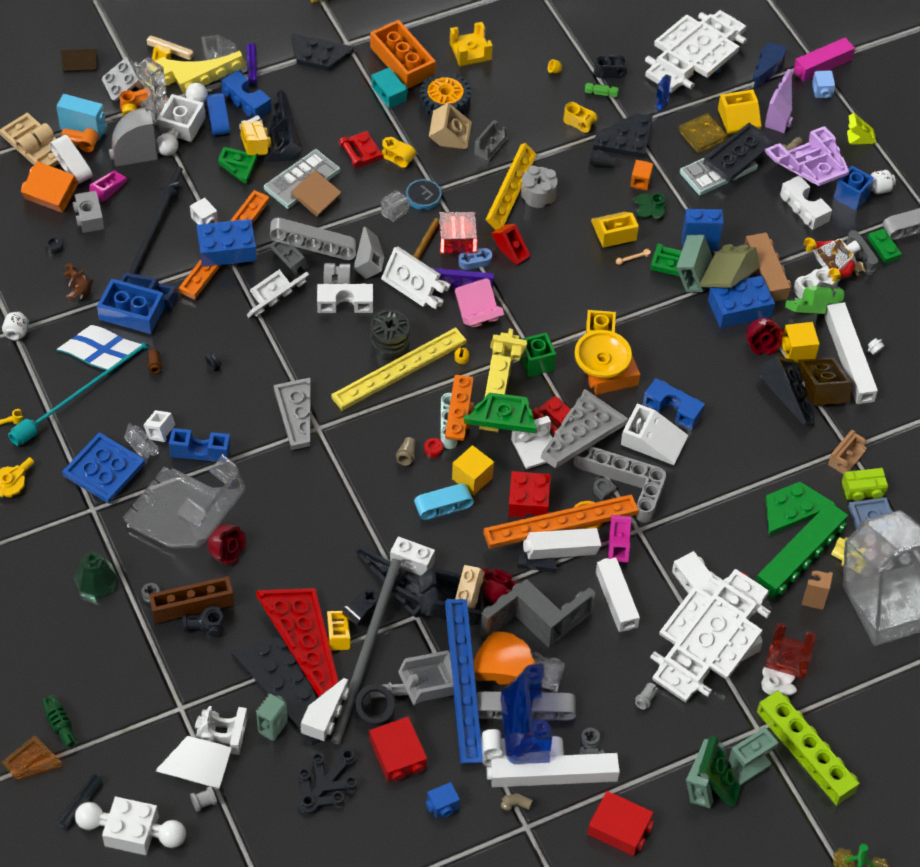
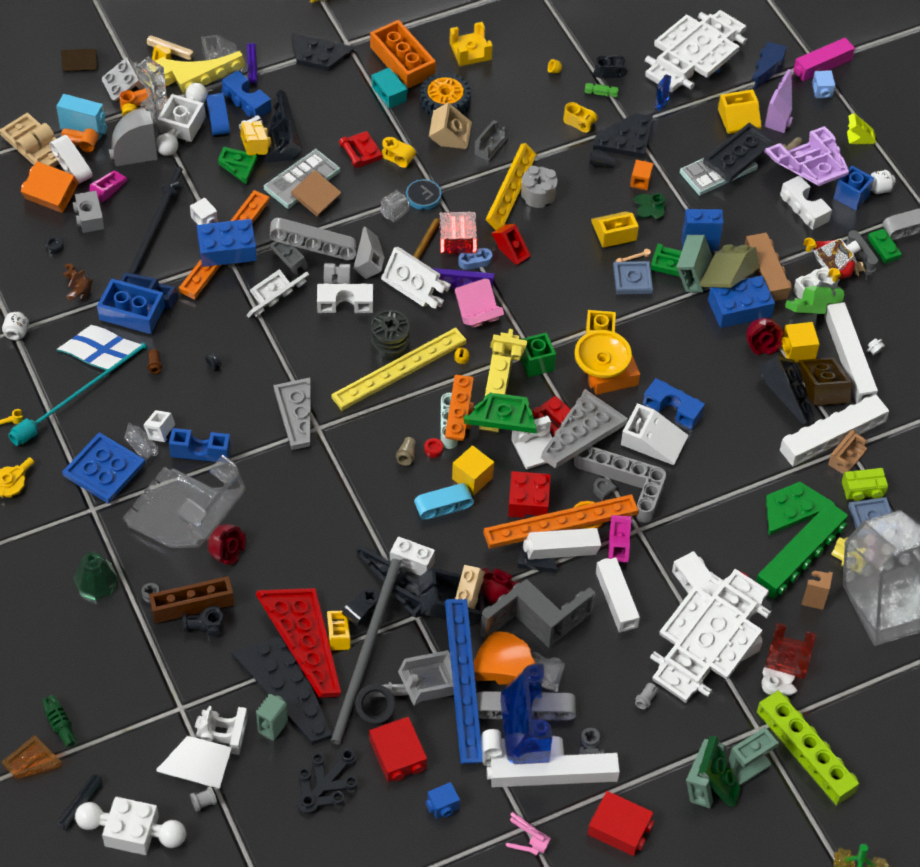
white slope [301,678,350,741] -> none
dark tan arm [501,793,533,811] -> none
clear yellow plate [678,113,727,153] -> none
none -> bright pink plant [506,812,551,855]
none -> sand blue tile [613,261,653,294]
none -> white brick [780,395,889,467]

